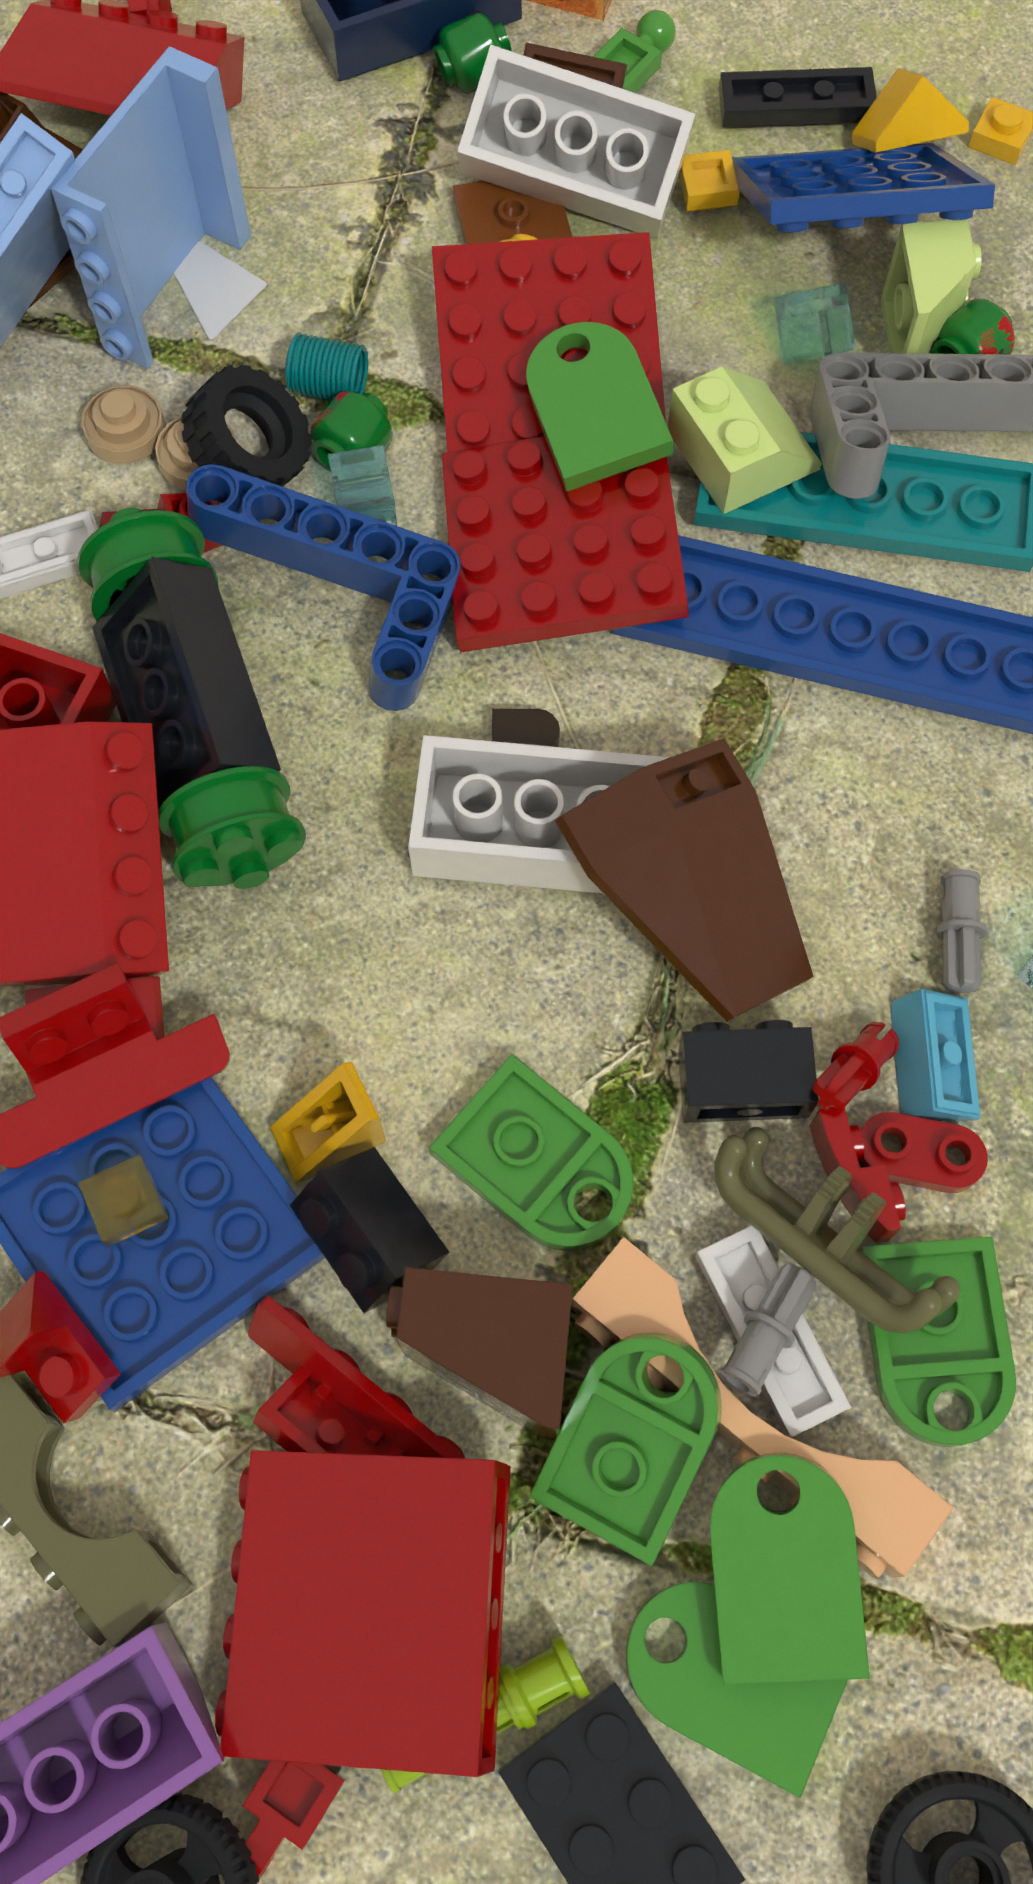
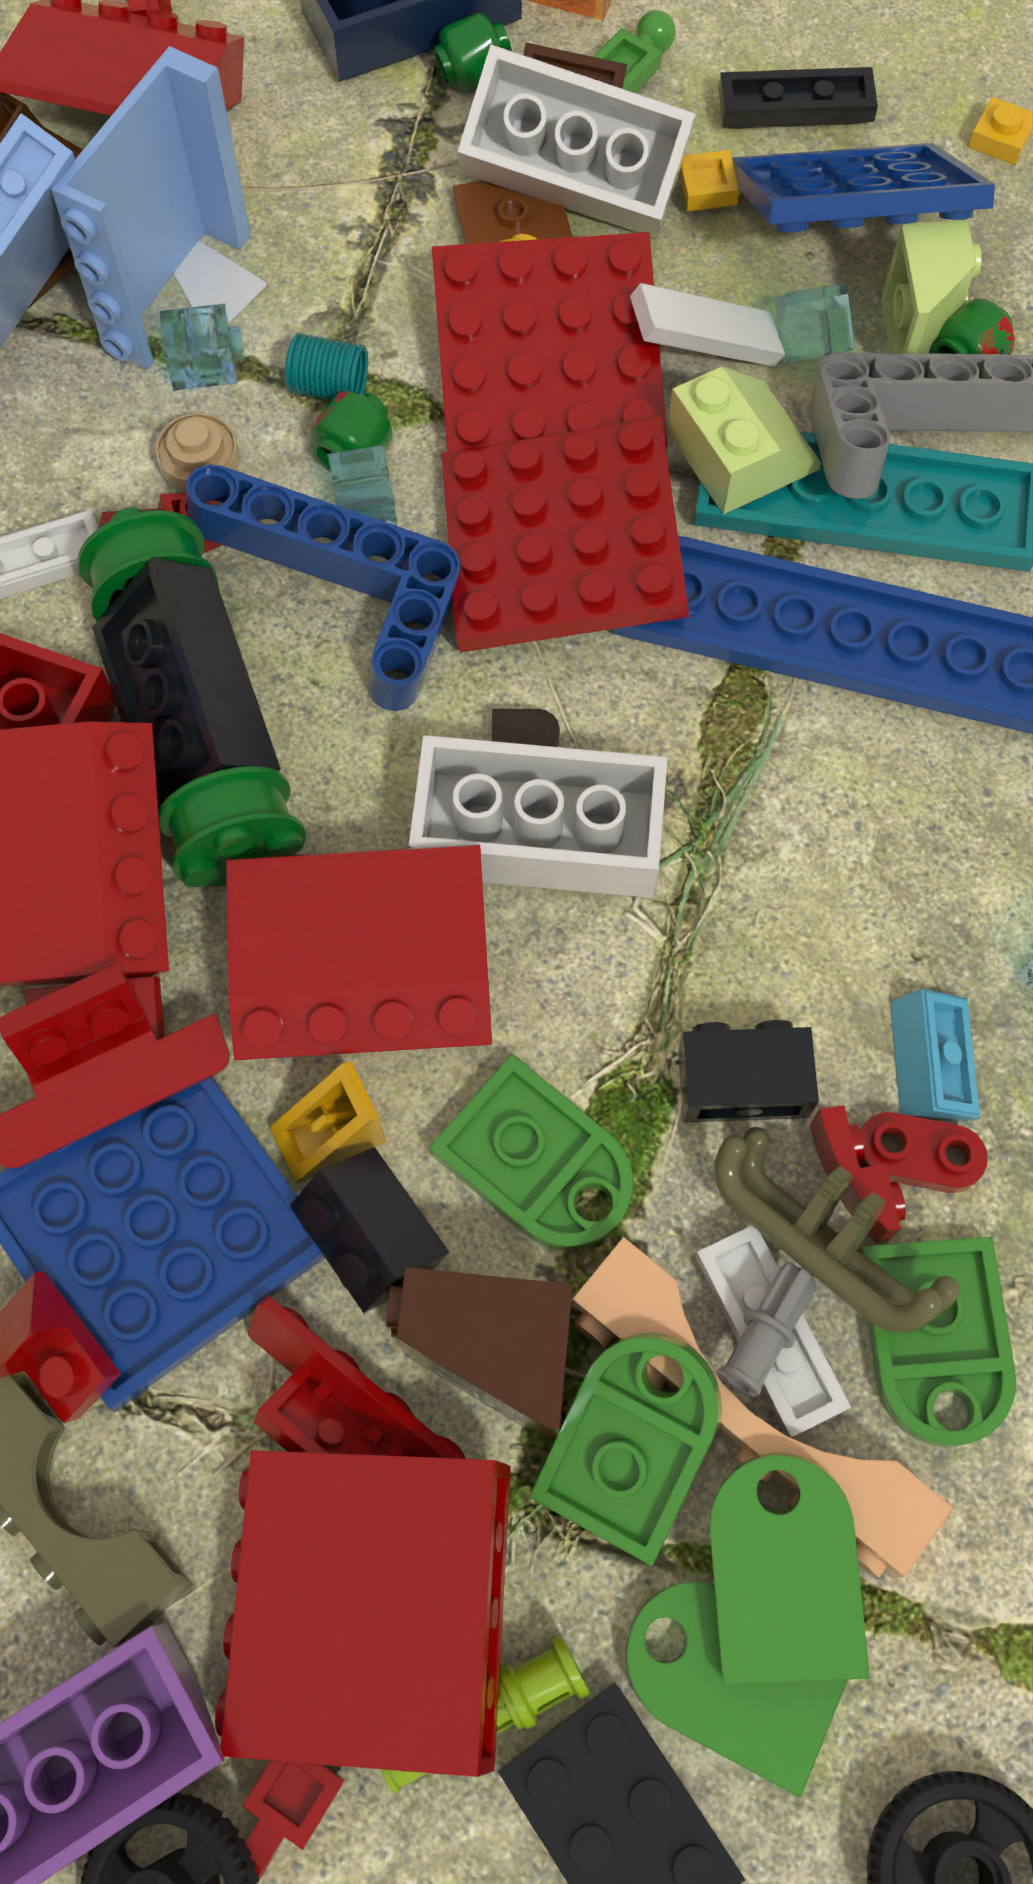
clear yellow plate [78,1154,169,1247] -> none
tan plate [81,385,166,463] -> none
black tyre [181,365,312,487] -> none
bright green tile [526,322,674,492] -> none
reddish brown wedge [555,739,814,1022] -> none
red axle [812,1022,899,1110] -> none
yellow slope [852,68,969,153] -> none
light grey axle [936,869,987,994] -> none
none -> clear light blue brick [159,303,245,391]
none -> red slope [226,844,492,1061]
none -> white tile [630,283,785,367]

